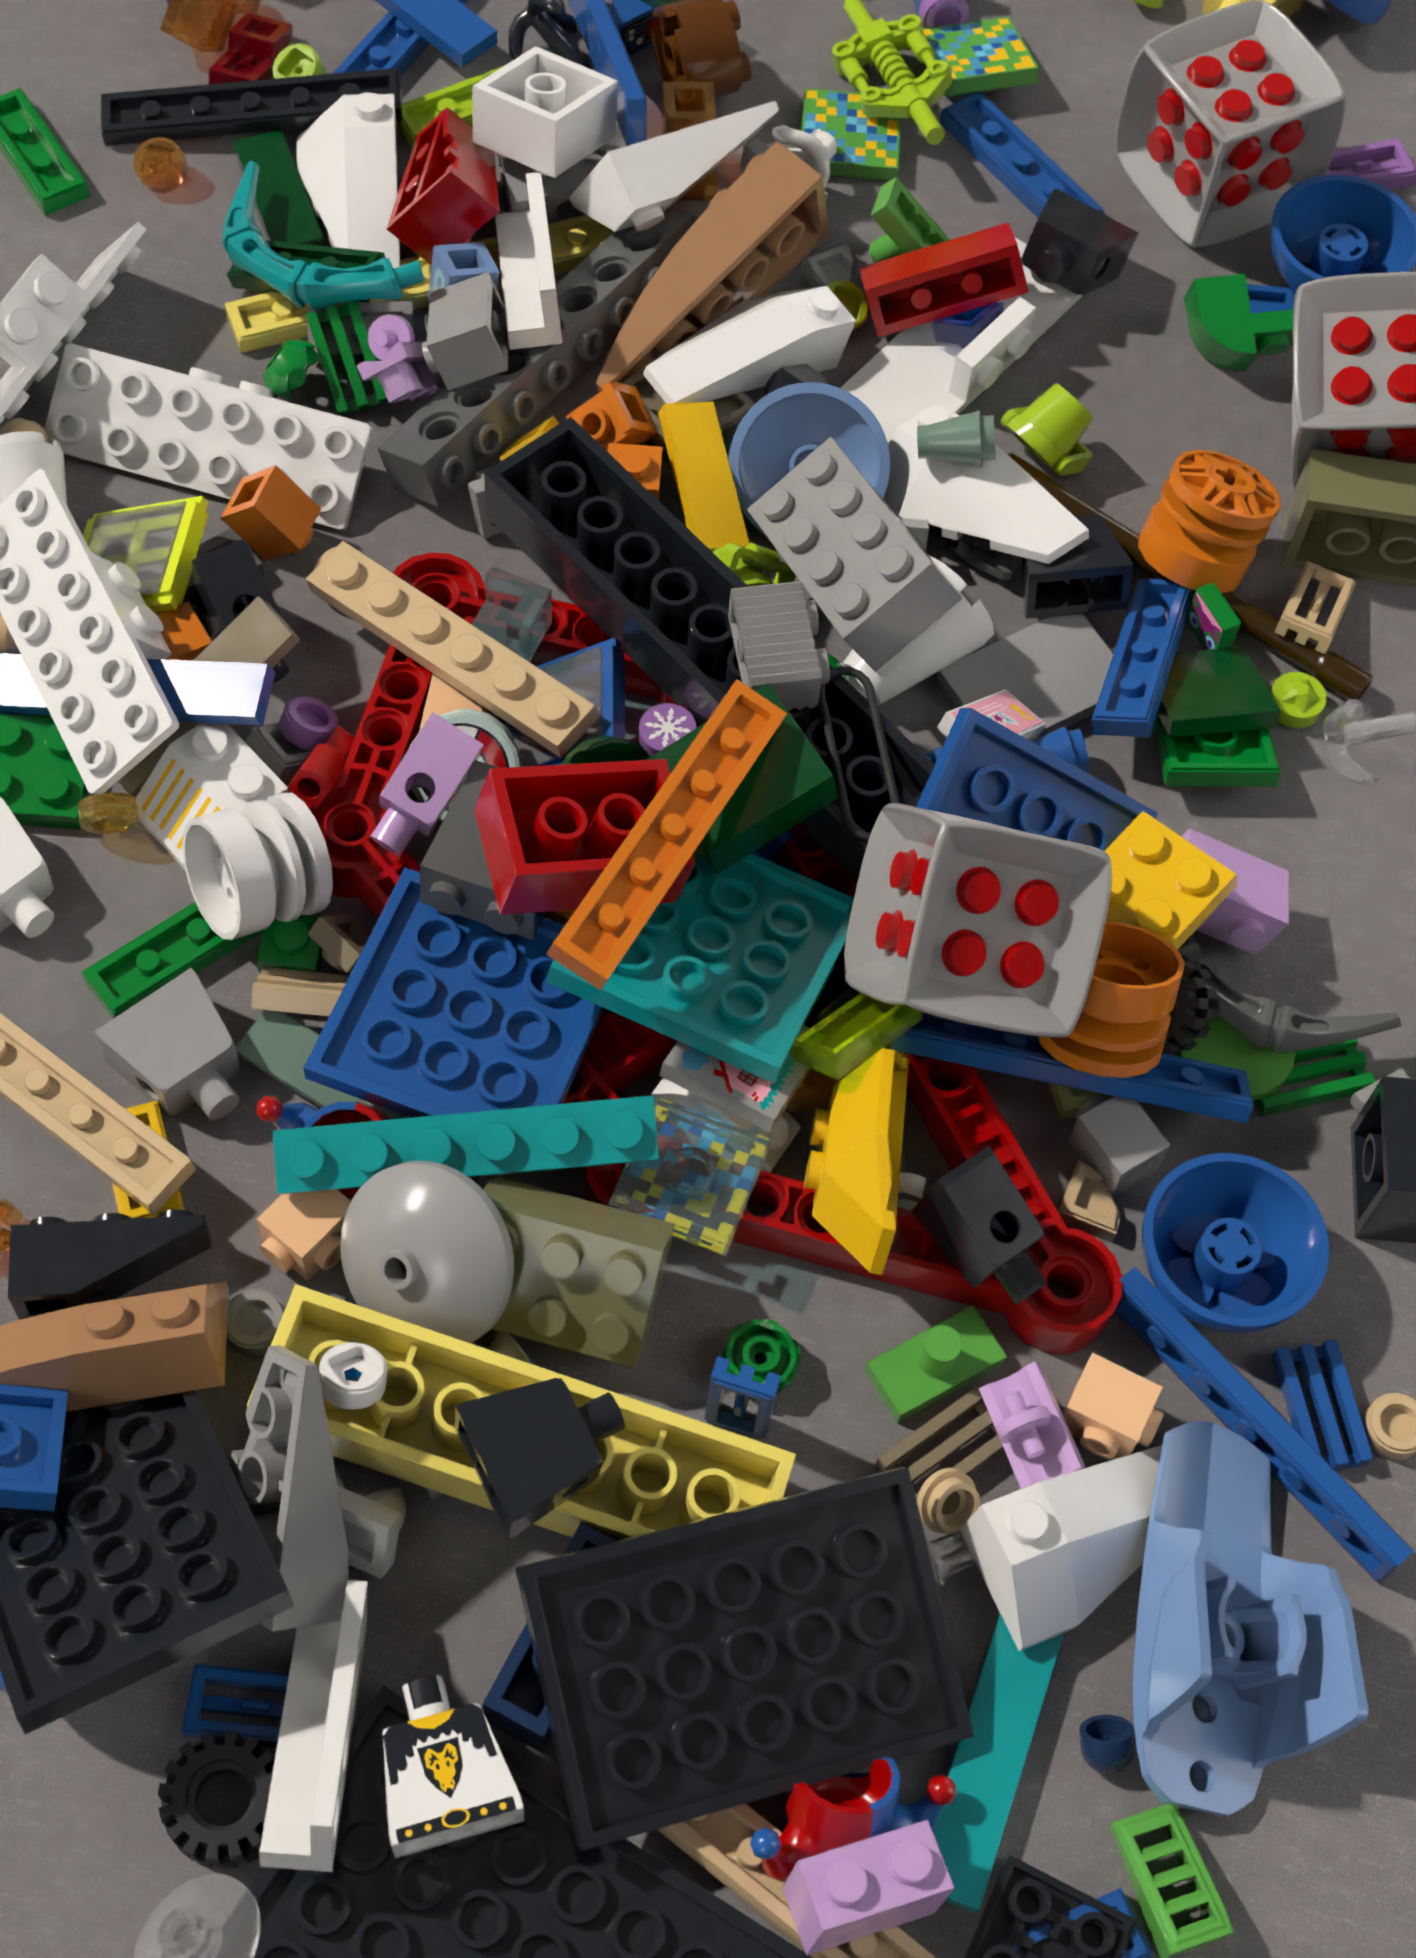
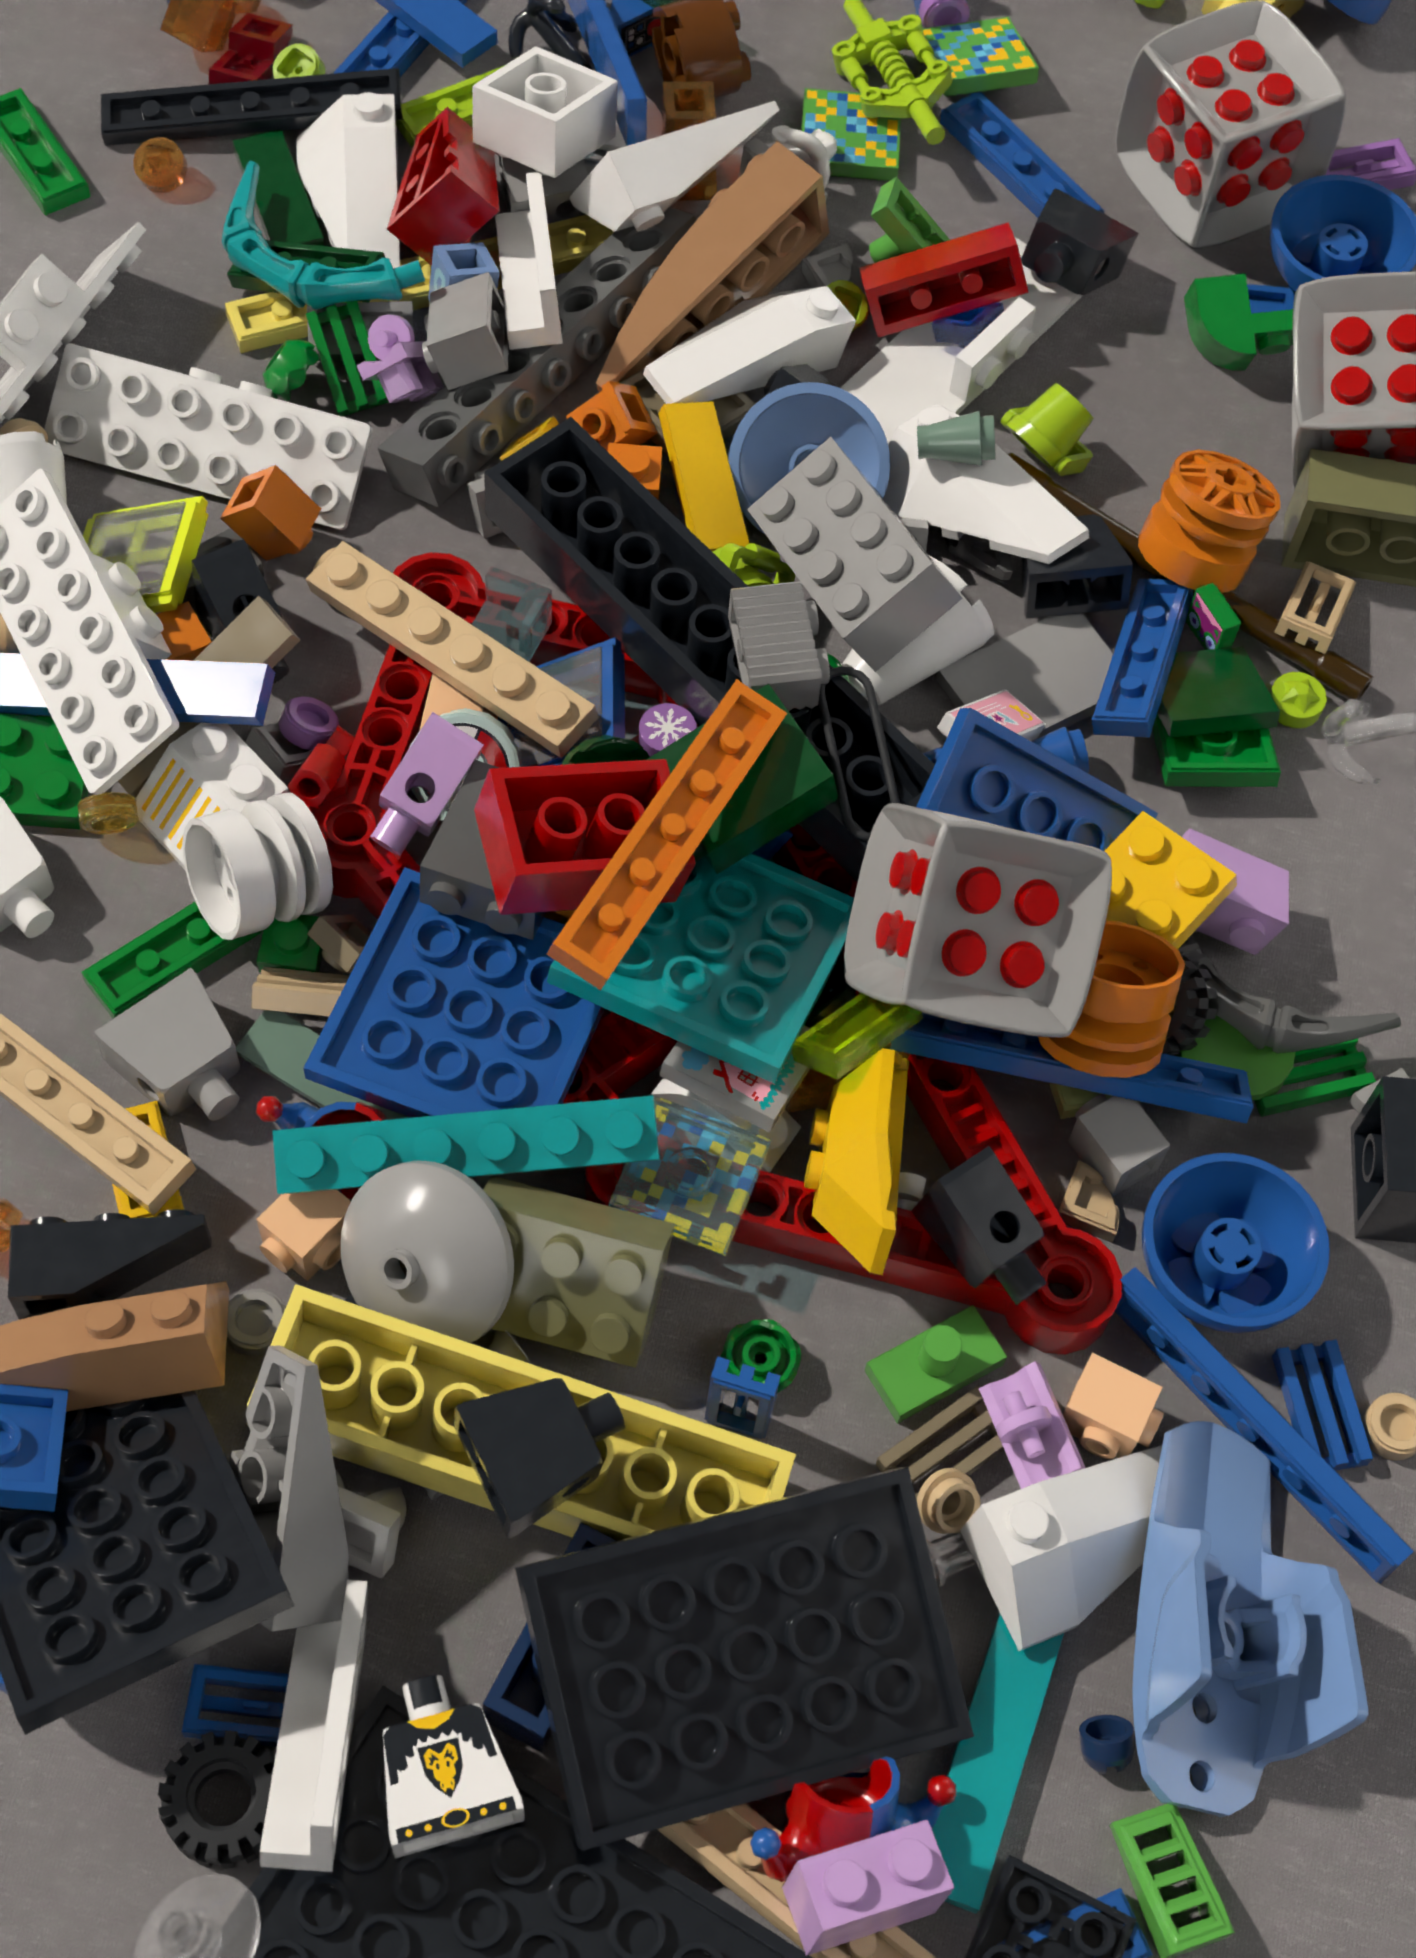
white tile [319,1342,387,1410] -> none

